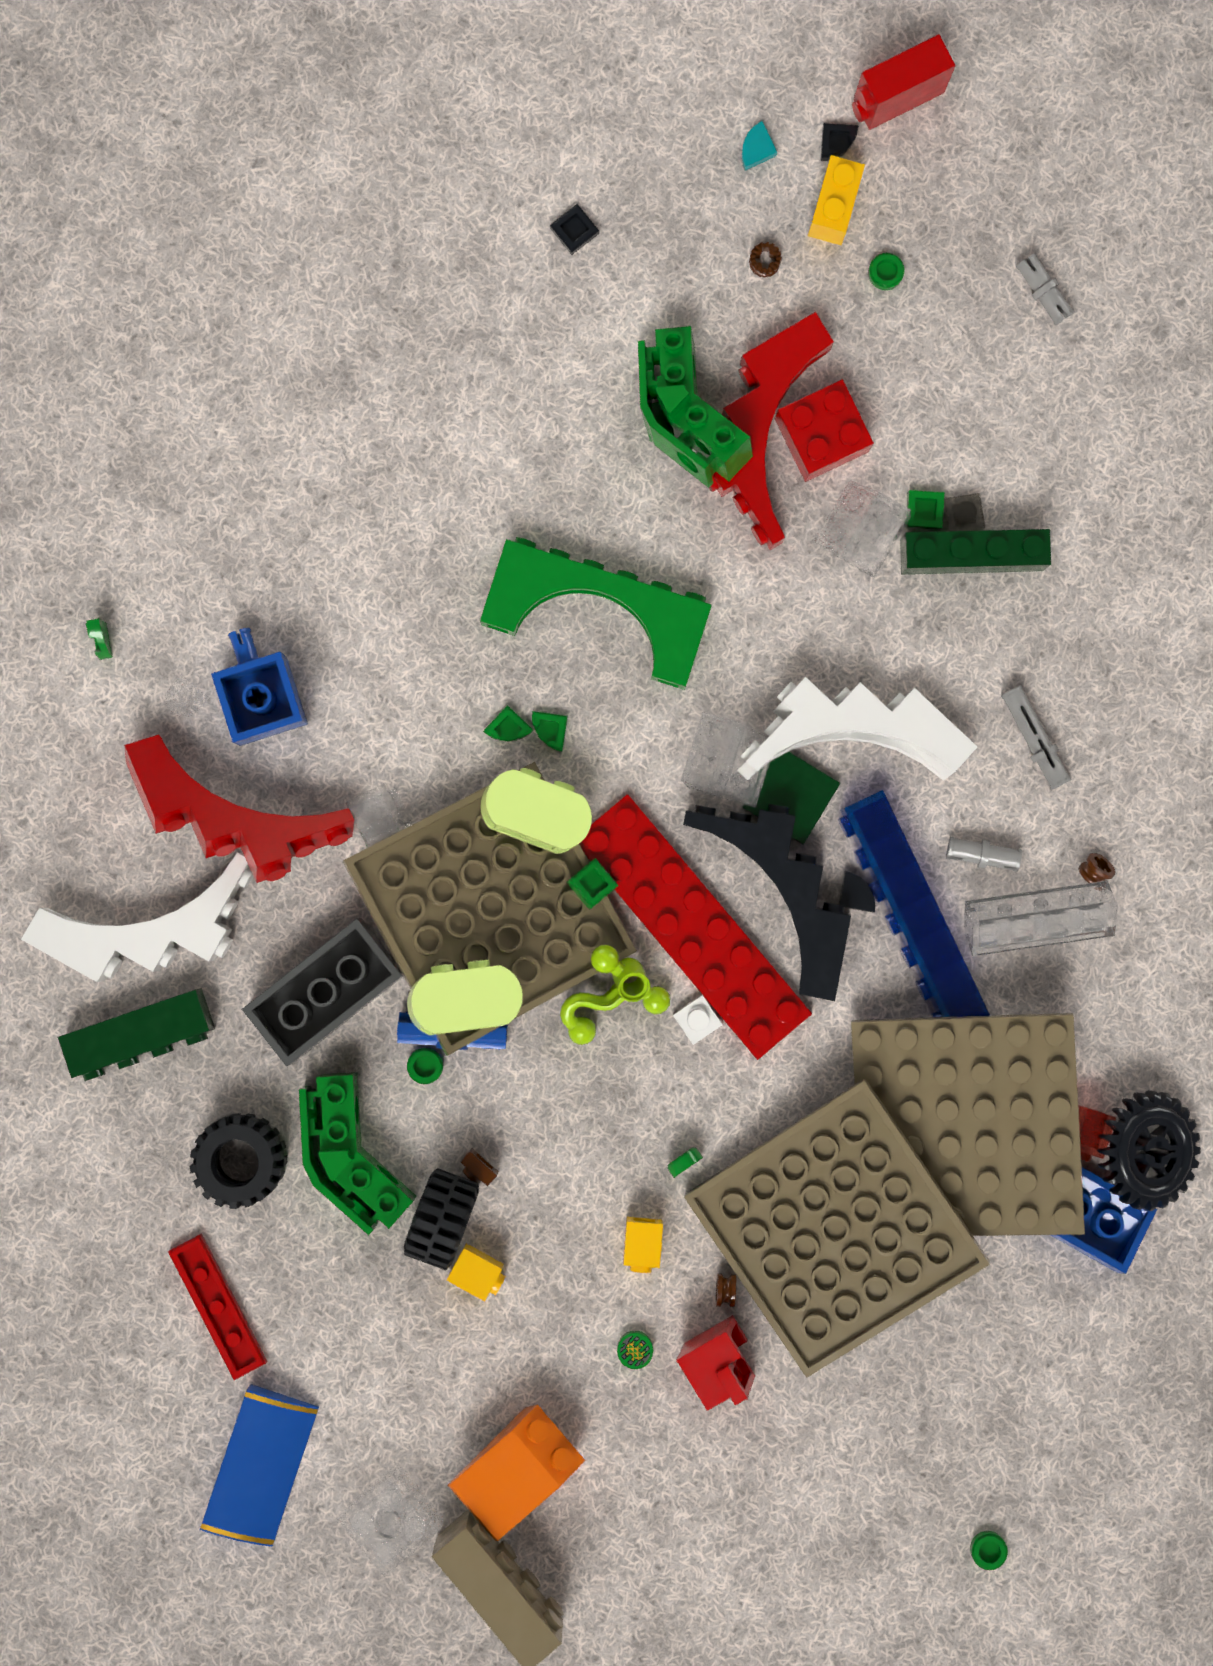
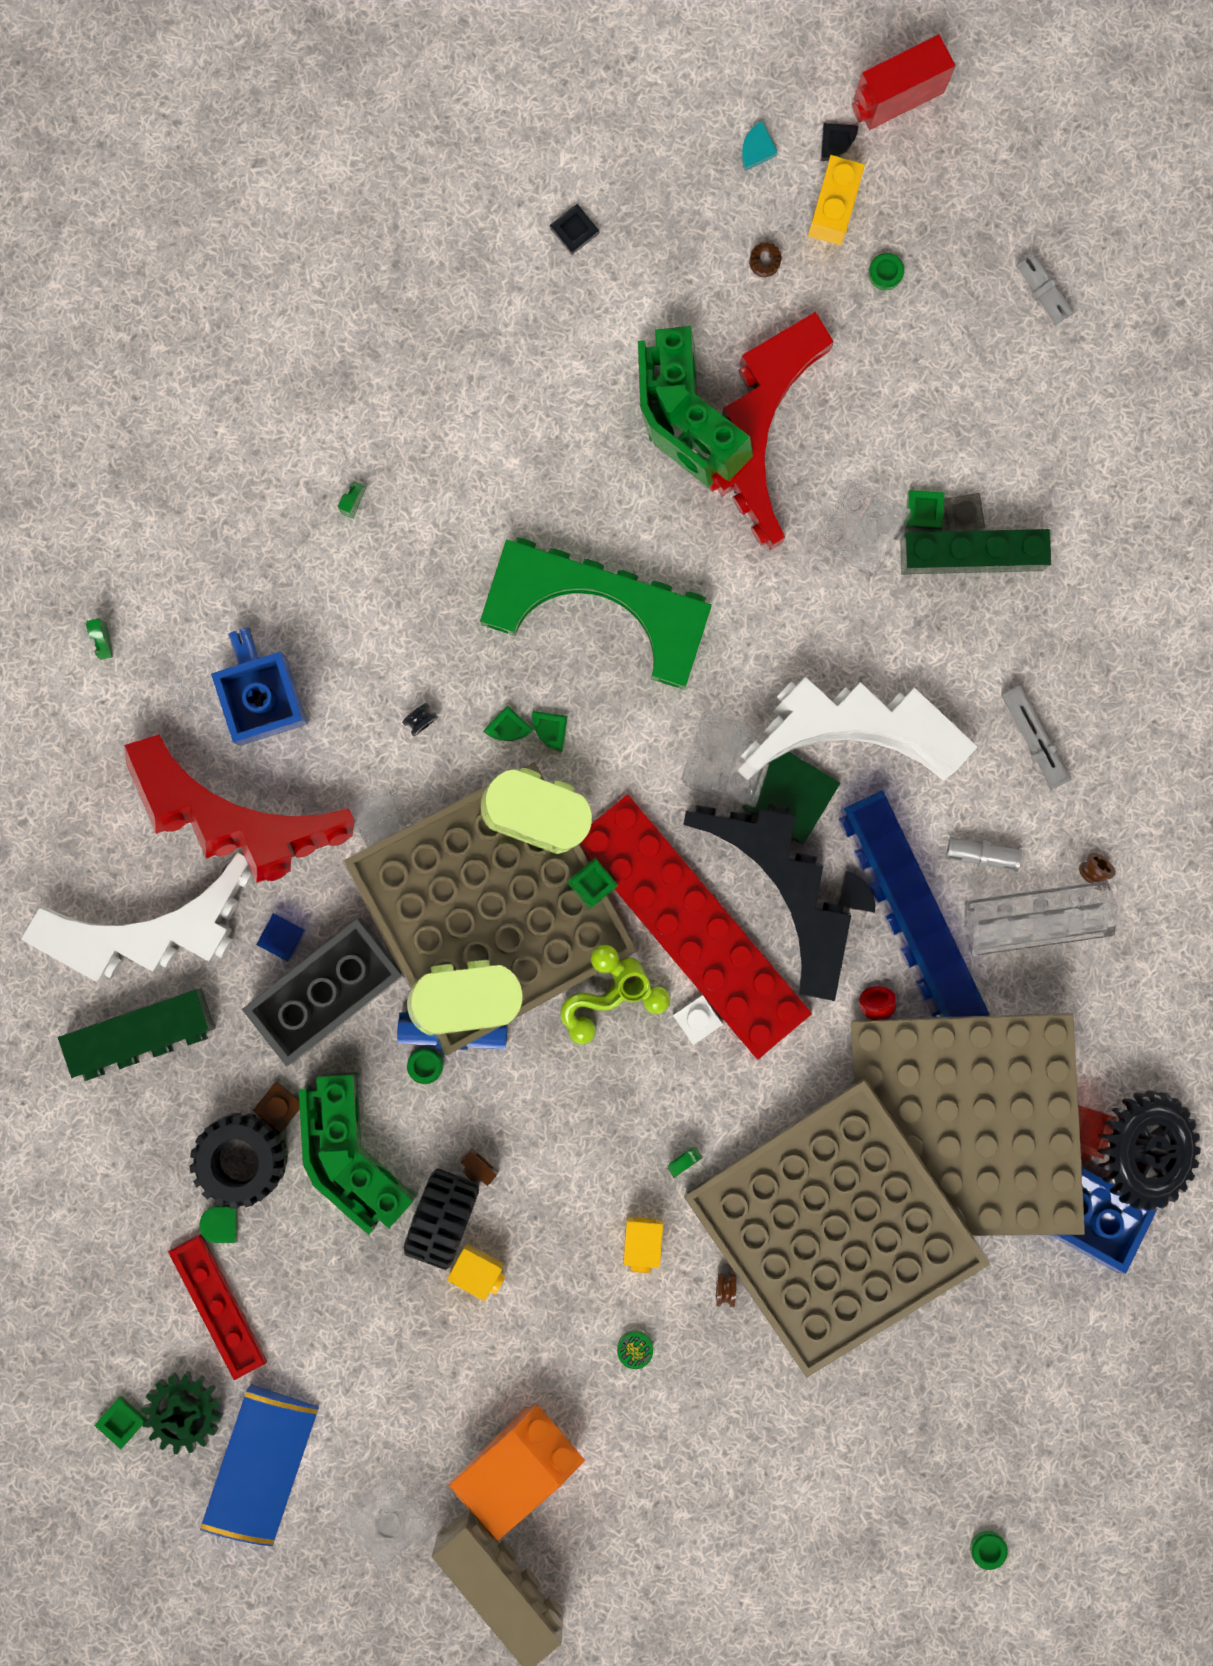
red plate [676,1315,755,1411] -> none
red brick [775,379,874,482] -> none
none -> green tile [94,1396,146,1449]
none -> dark green gear [141,1371,223,1455]
none -> green tile [199,1205,237,1243]
none -> reddish brown plate [253,1082,300,1133]
none -> clear blue plate [256,913,307,962]
none -> green tile [337,482,367,519]
none -> black bush [402,703,438,737]
none -> red tile [859,986,896,1020]

